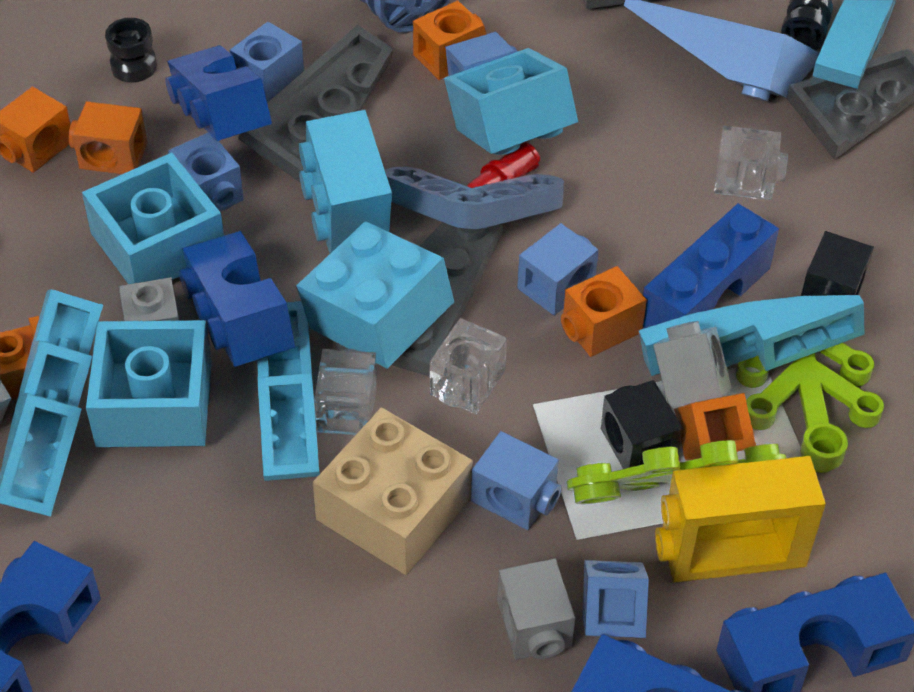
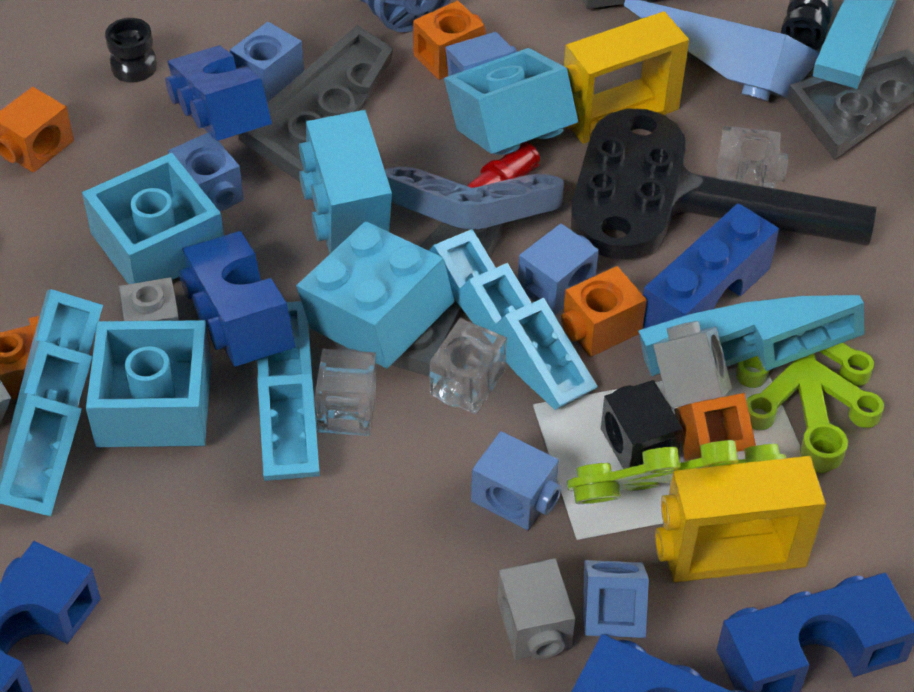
orange brick [69,101,148,174] -> none
tan brick [313,407,473,575] -> none
black brick [801,231,874,296] -> none
none -> medium azure slope [428,229,598,410]
none -> yellow window [564,11,689,144]
none -> black piece [571,108,877,259]

